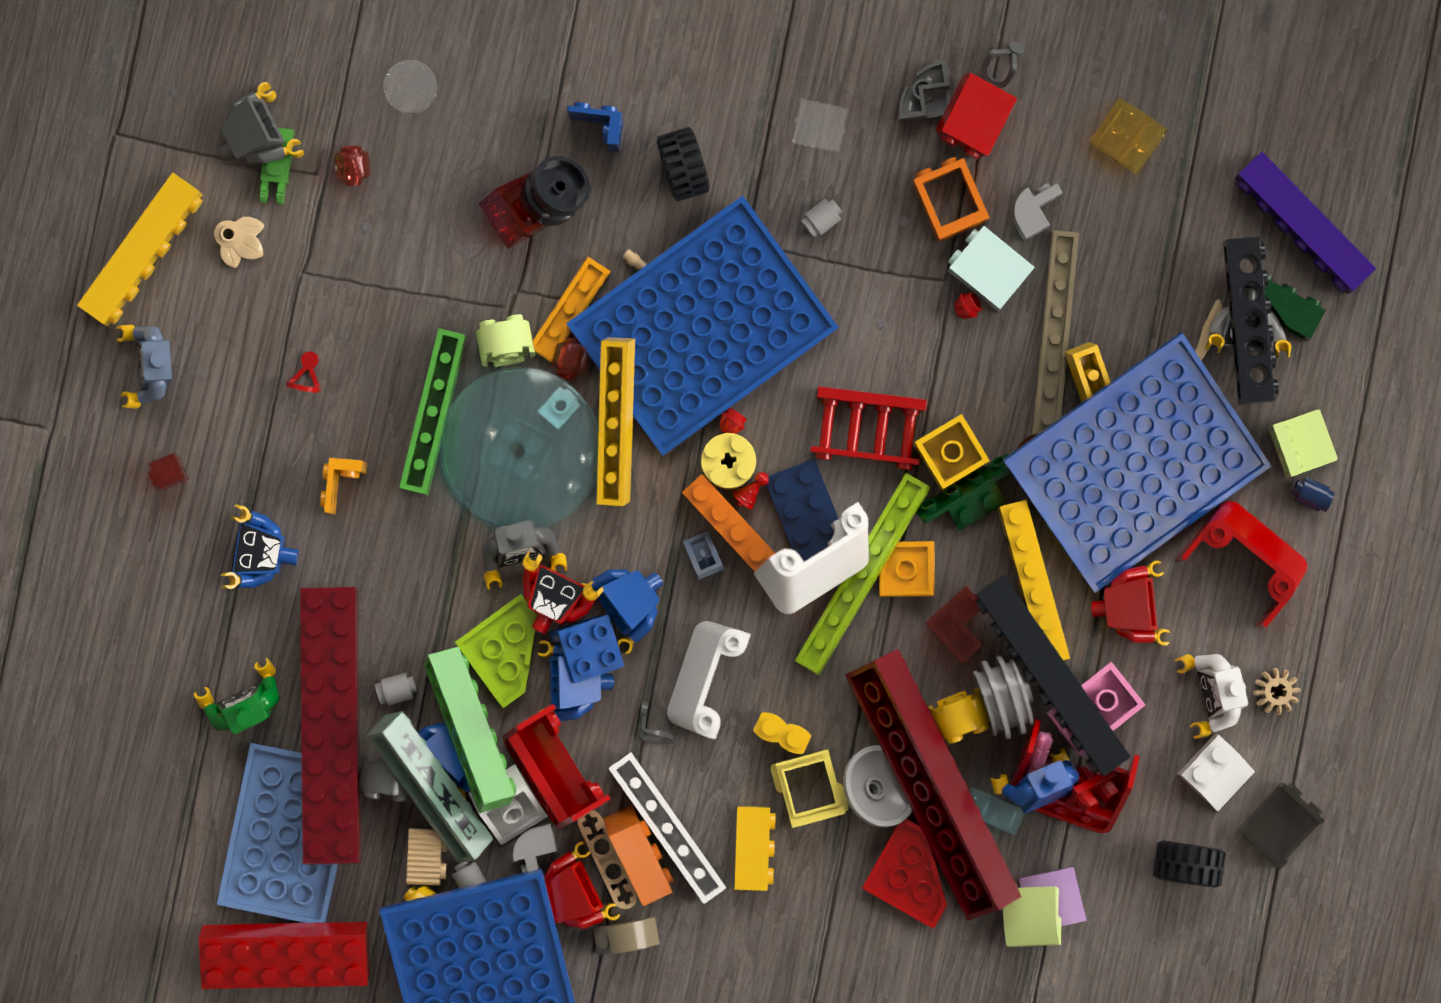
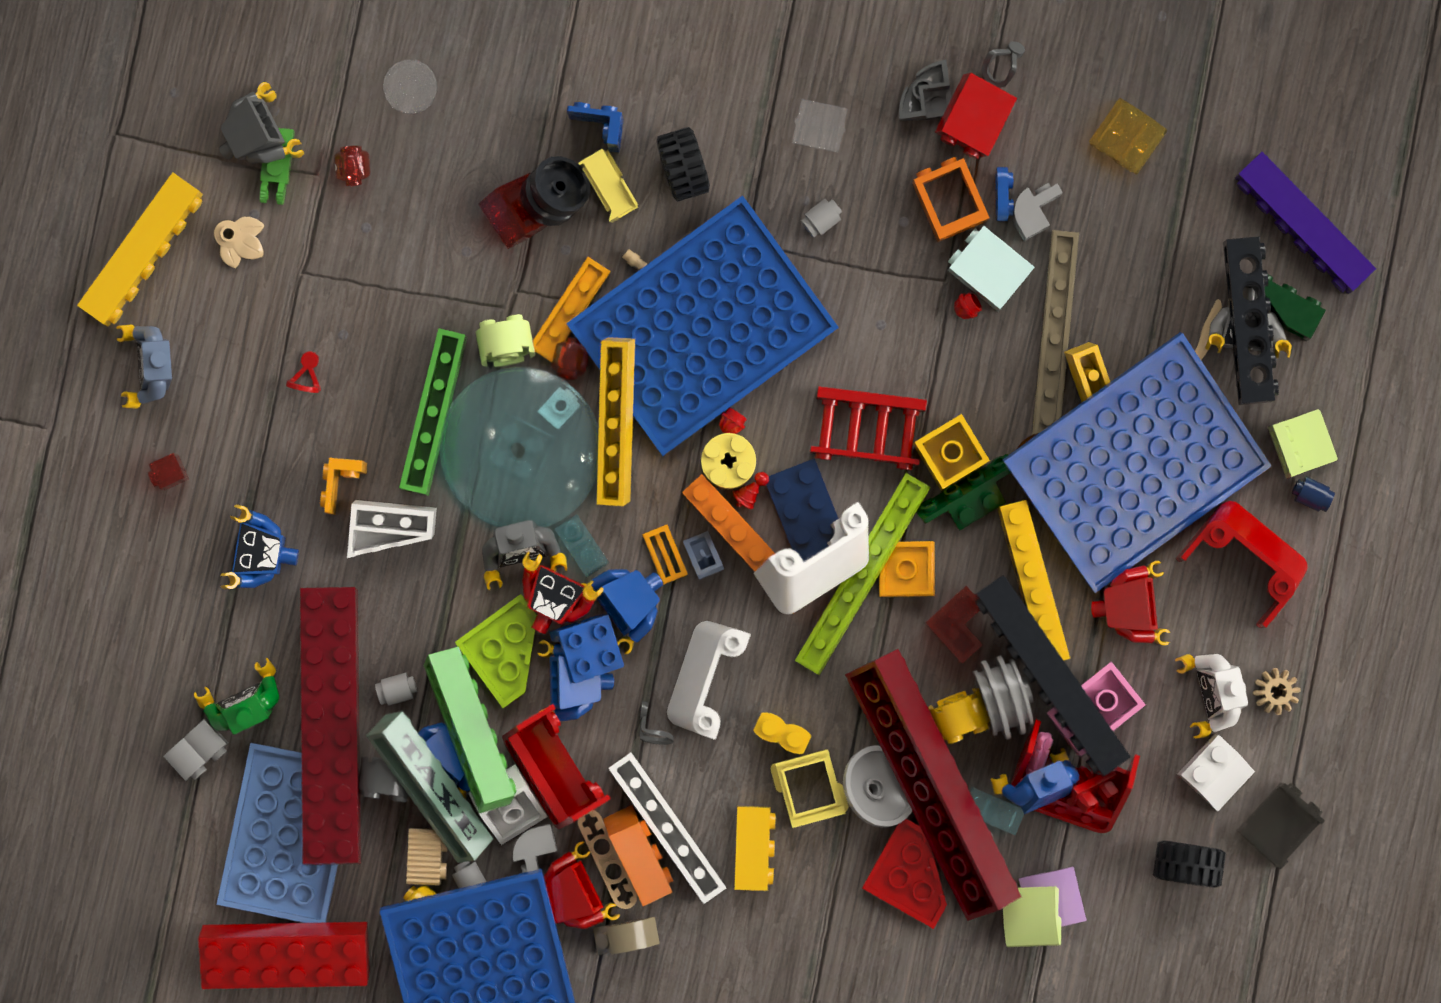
none -> light grey brick [163,719,229,781]
none -> white wedge [347,500,437,558]
none -> clear light blue slope [555,514,609,578]
none -> light yellow piece [579,149,638,223]
none -> light orange tile [642,524,688,585]
none -> blue plate [995,167,1014,221]

